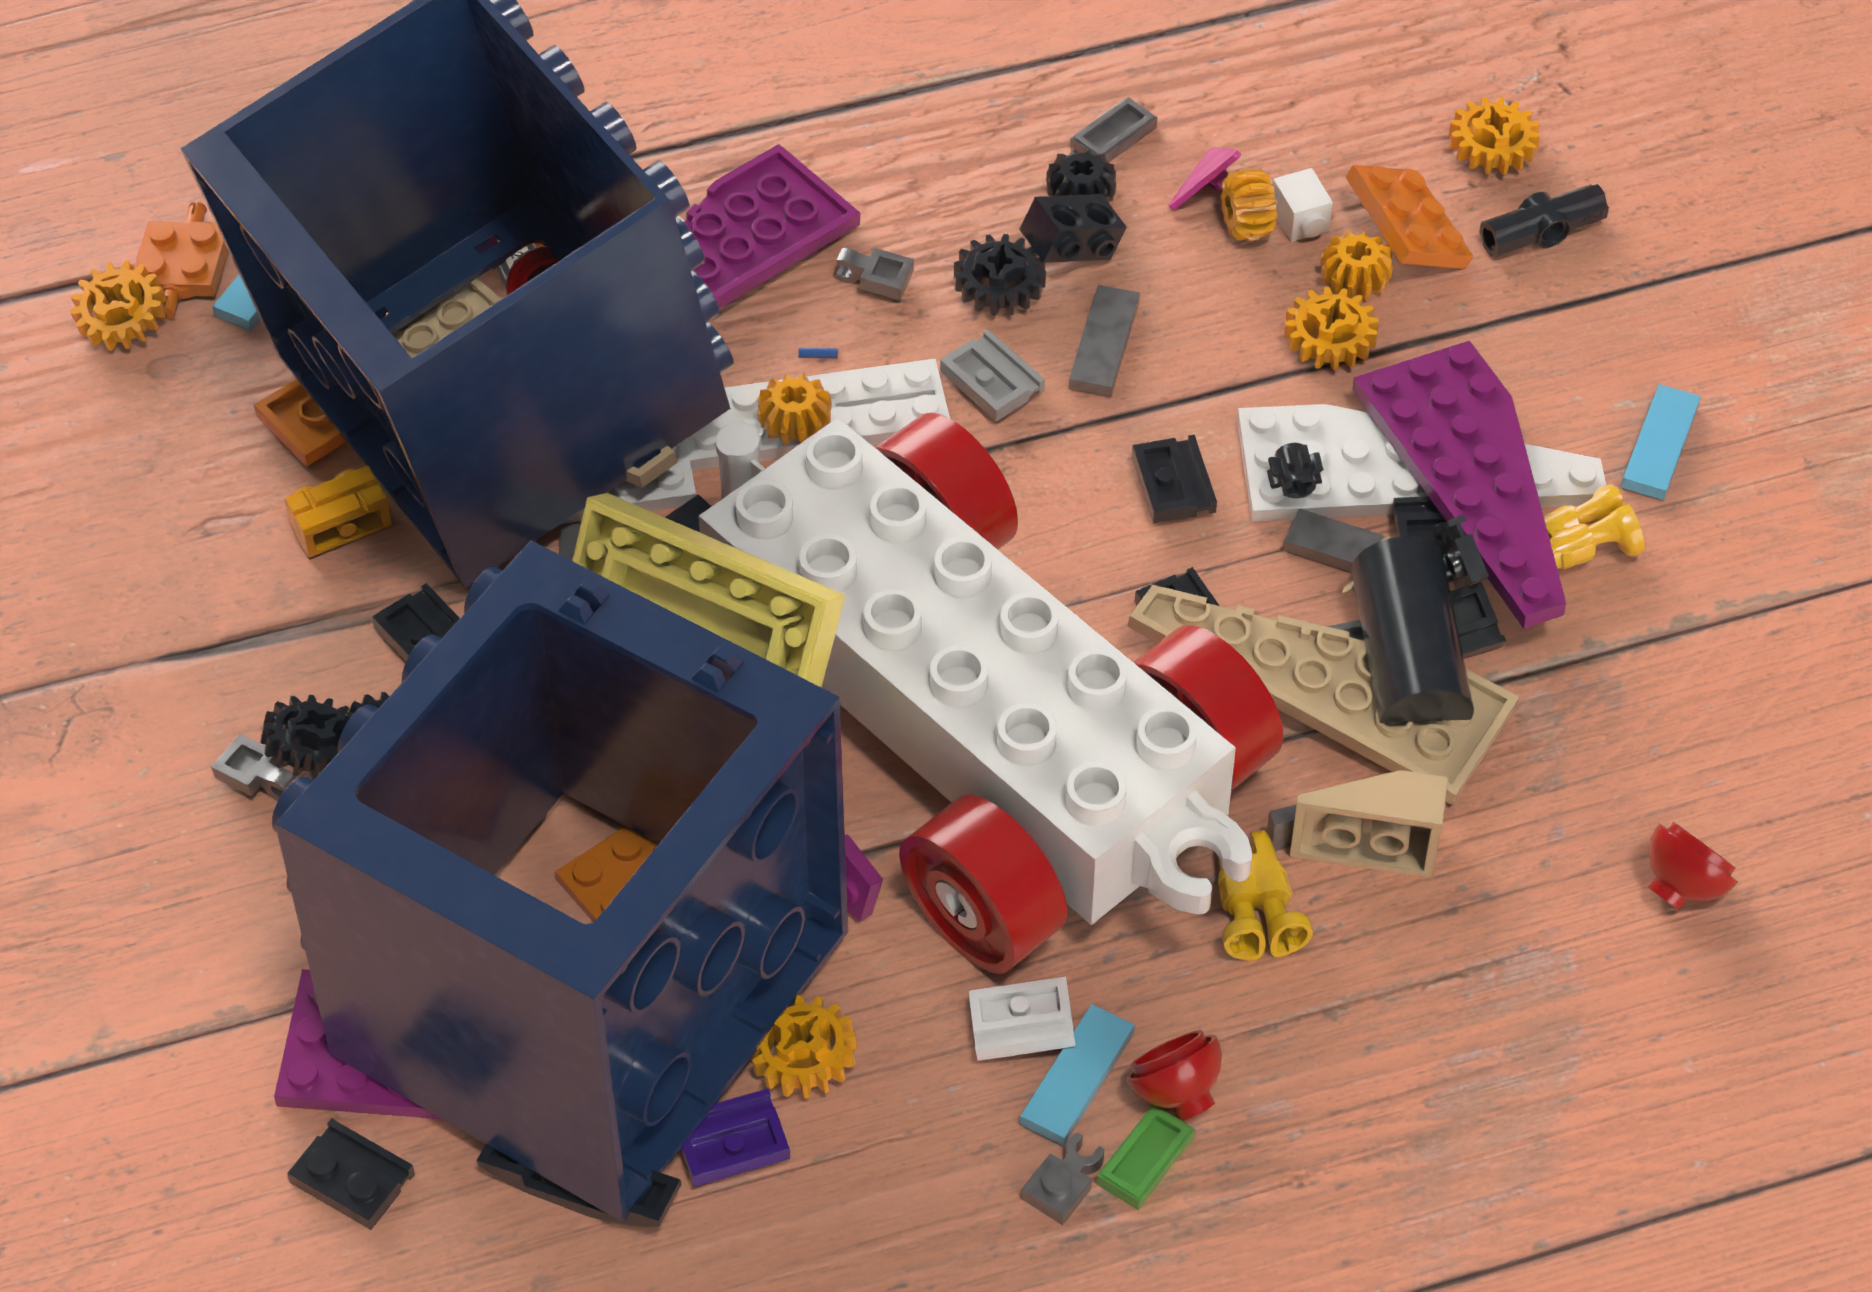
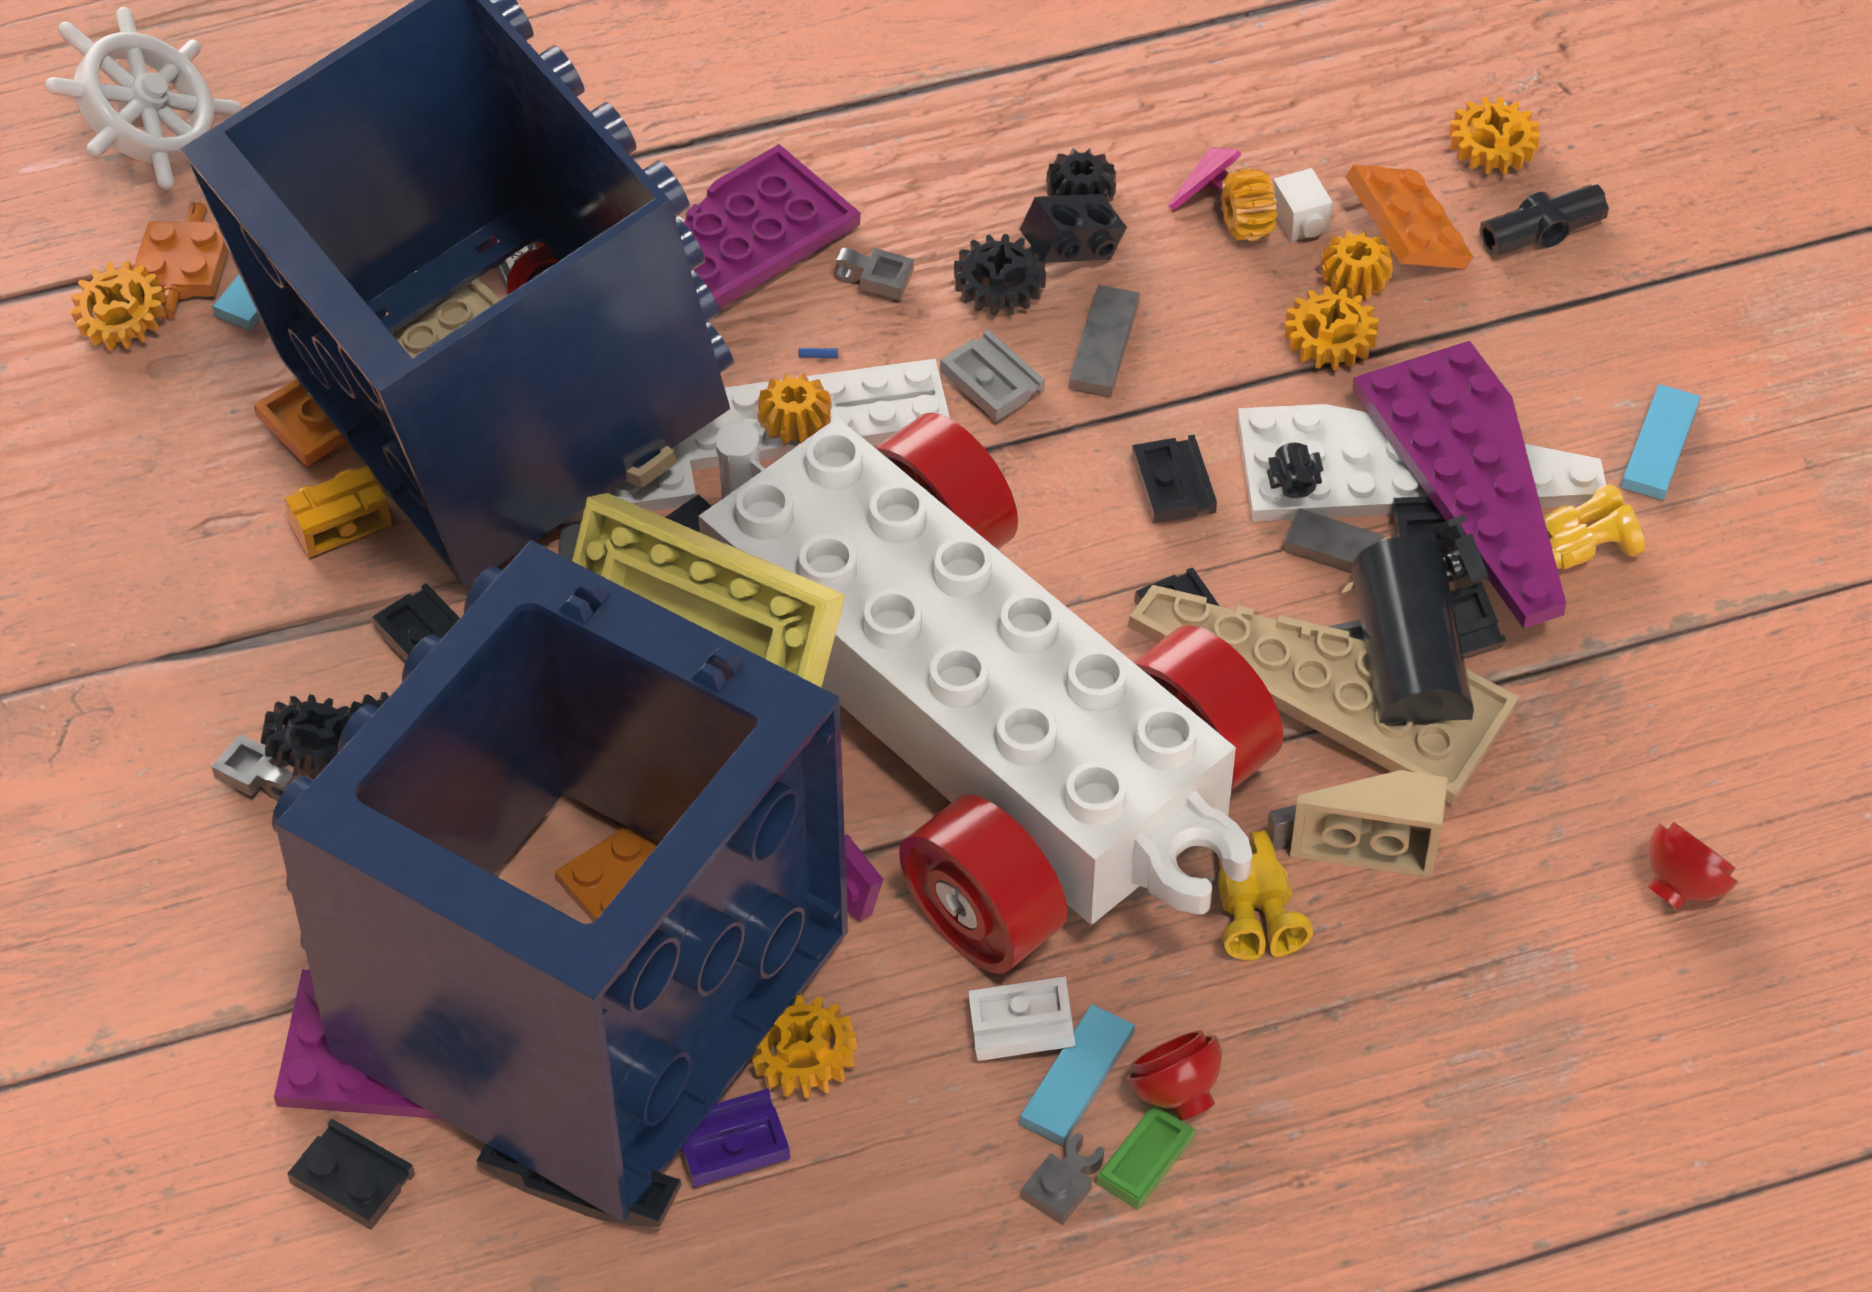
flat silver tile [1070,97,1158,163] -> none
none -> white piece [45,7,242,190]

